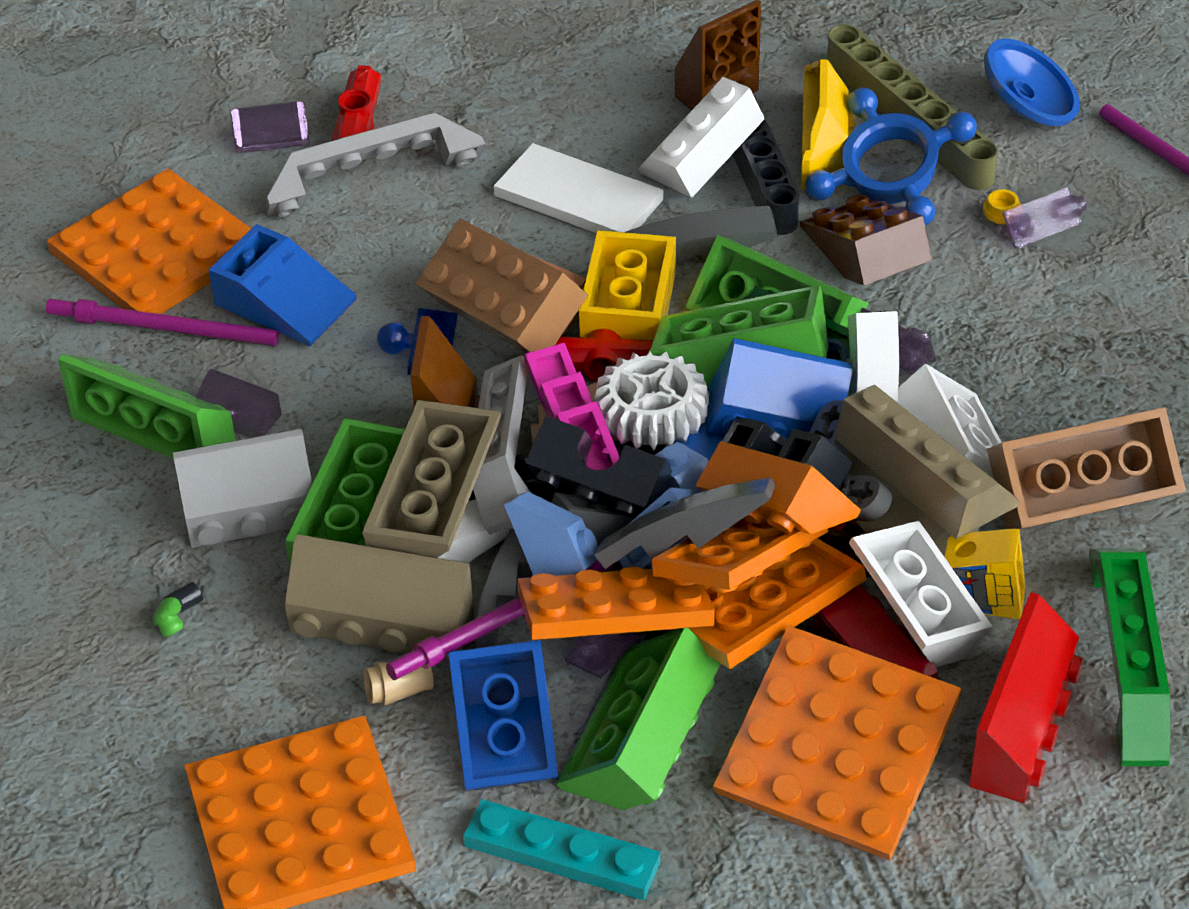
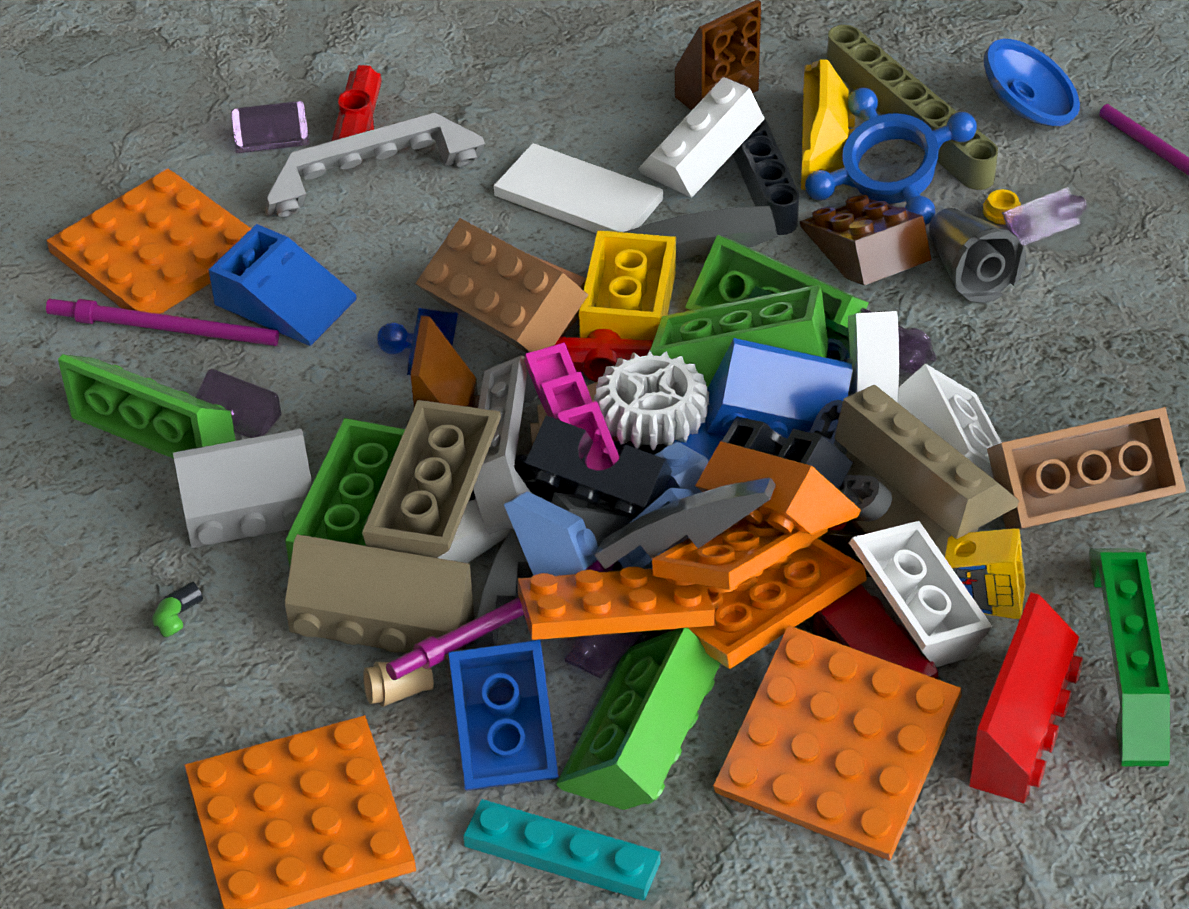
none -> dark grey cone [929,208,1026,303]

